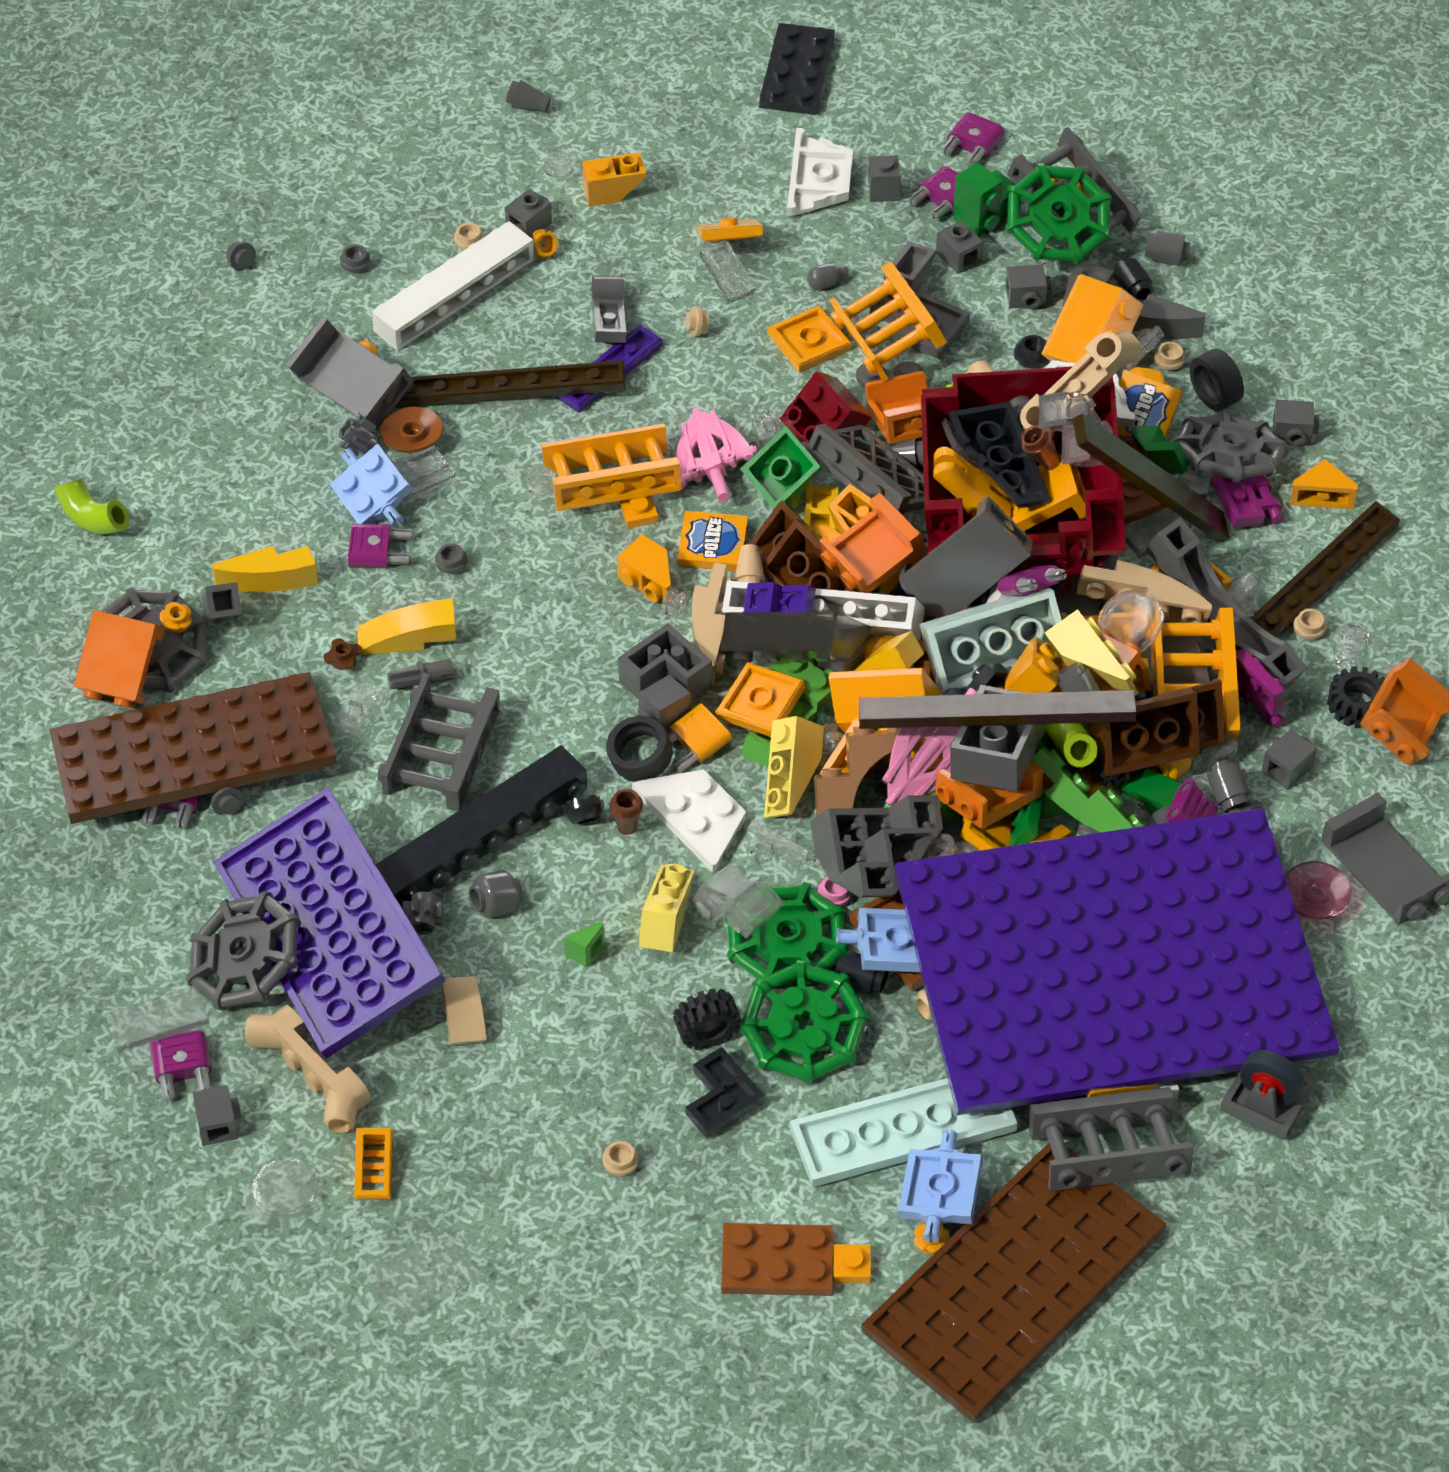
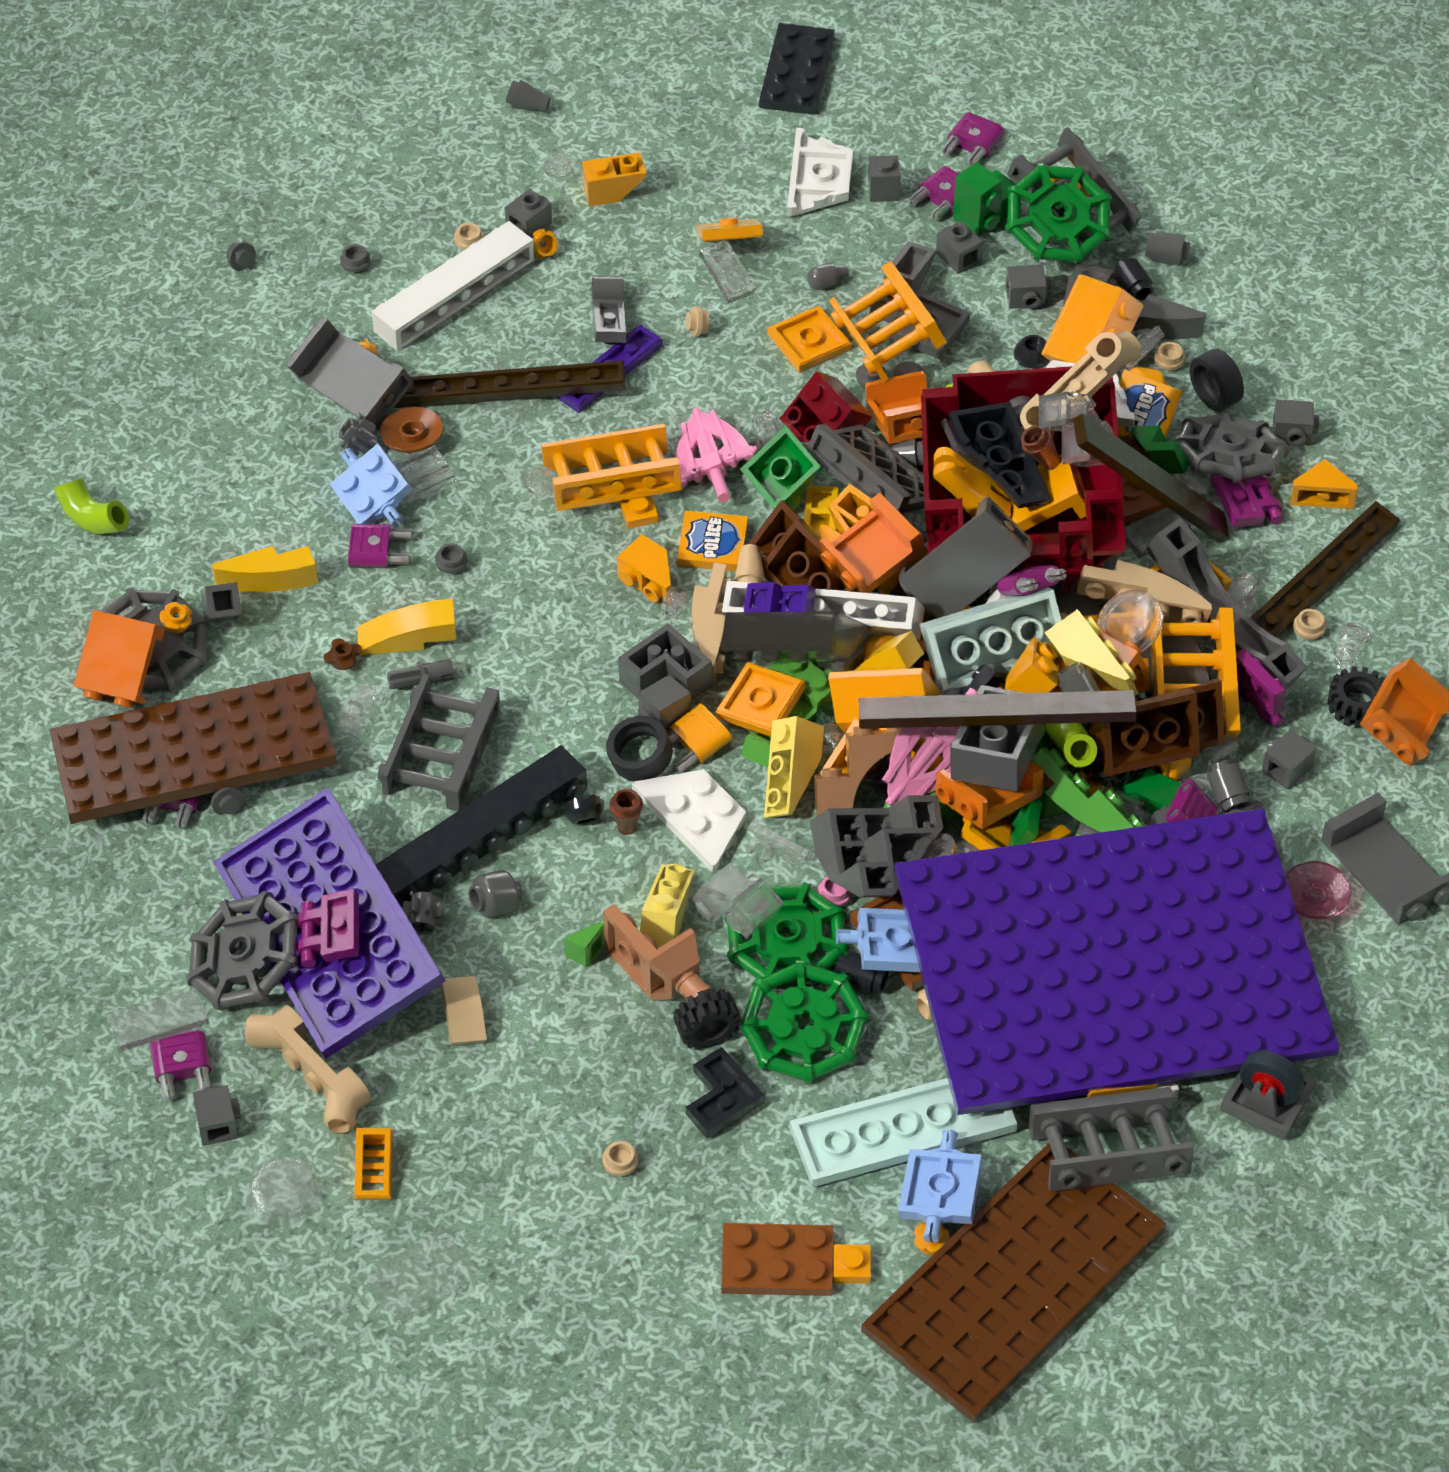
none -> magenta plate [298,889,359,968]
none -> nougat plate [603,904,712,1002]

